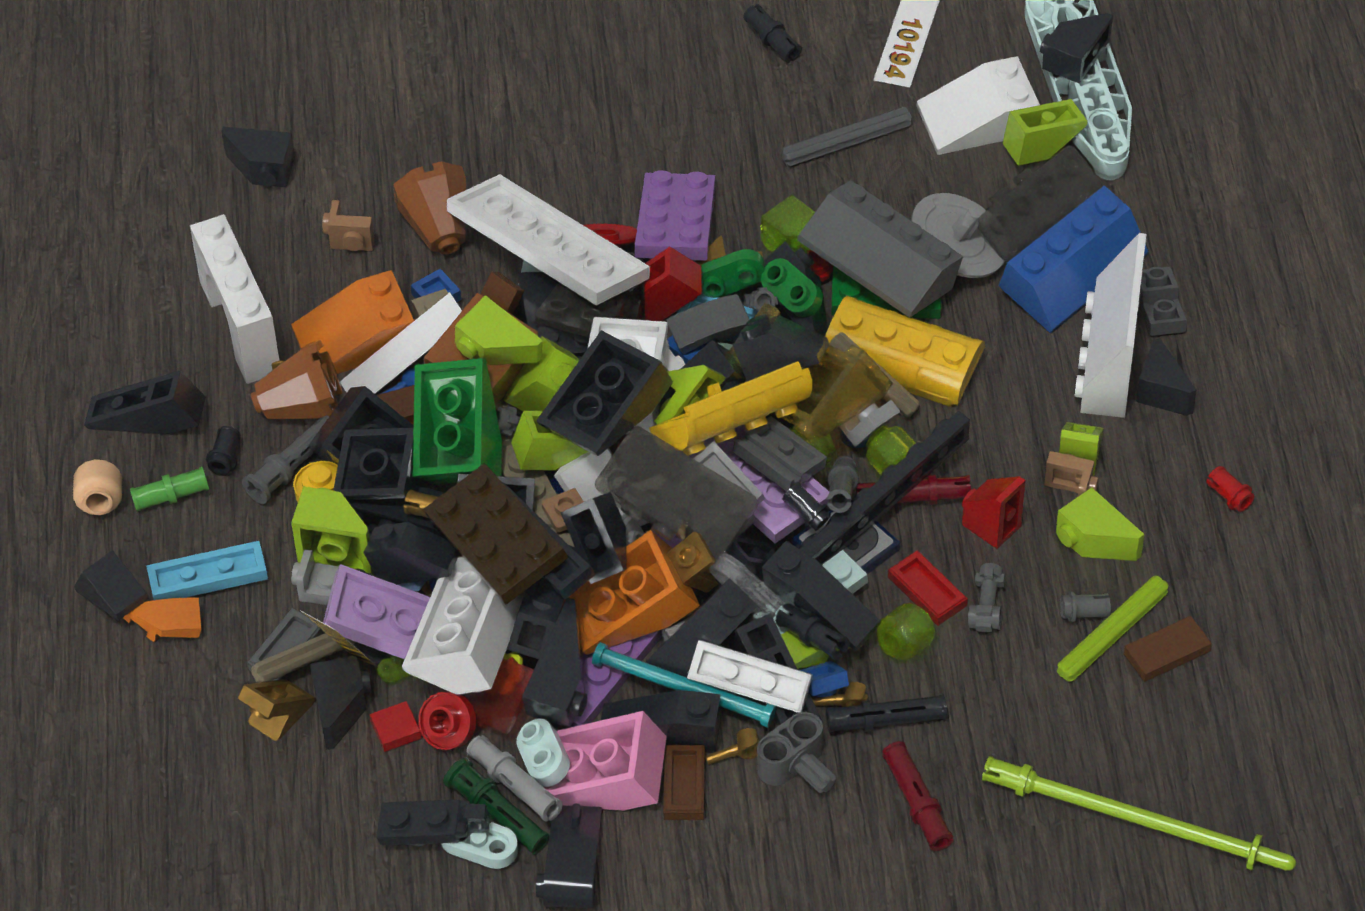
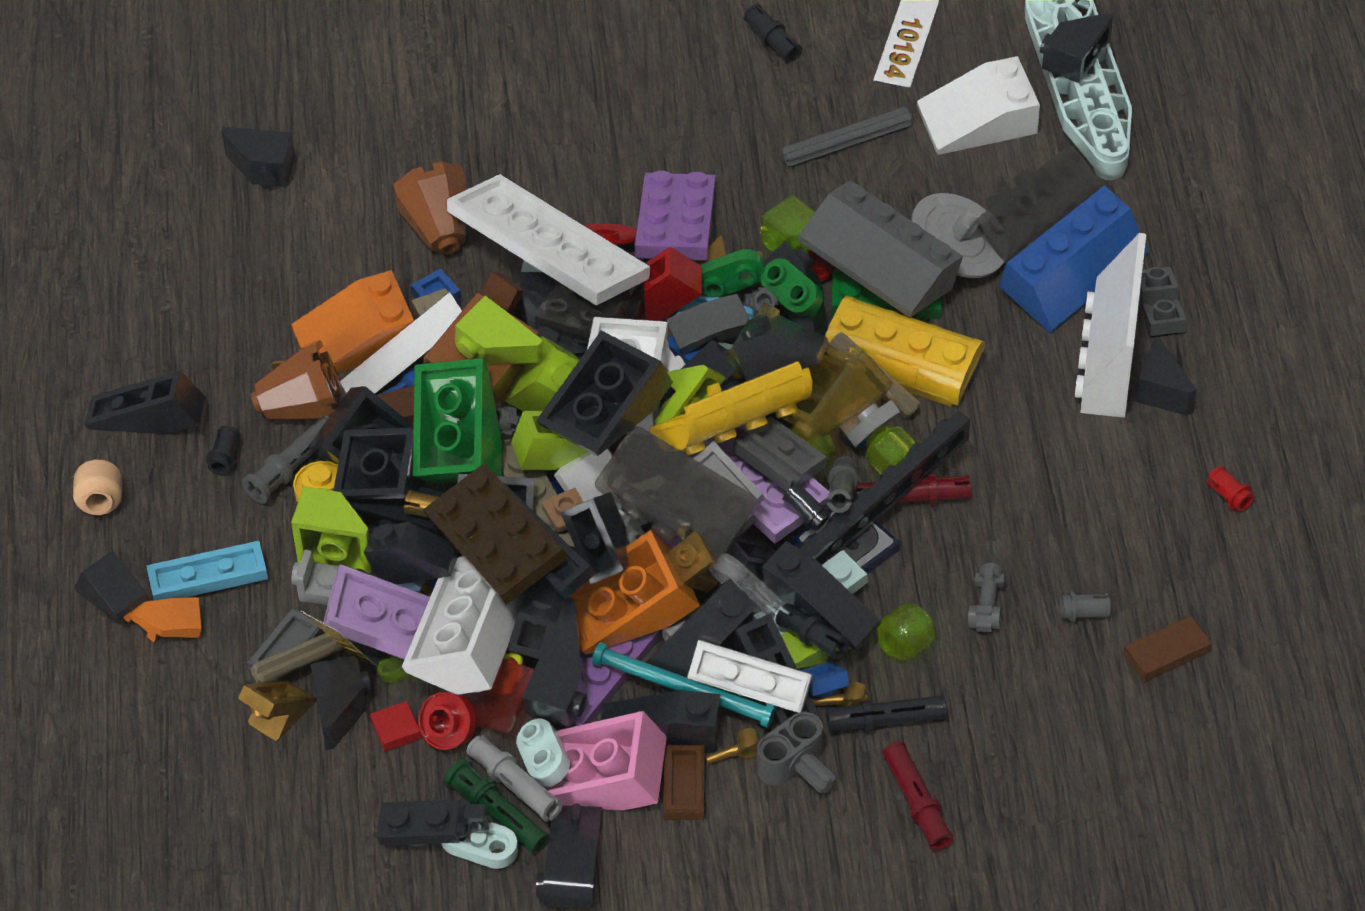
bright green pin [130,467,210,512] -> none
white arch [190,214,279,384] -> none
medium nougat bracket [323,200,375,251] -> none
red tile [888,550,968,626] -> none
red slope [962,476,1026,549] -> none
lime bar [982,756,1296,871] -> none
lime slope [1002,99,1087,166] -> none
medium nougat bracket [1044,451,1099,497] -> none
lime slope [1056,487,1144,561] -> none
lime axle [1057,575,1169,682] -> none
lime slope [1059,422,1104,476] -> none

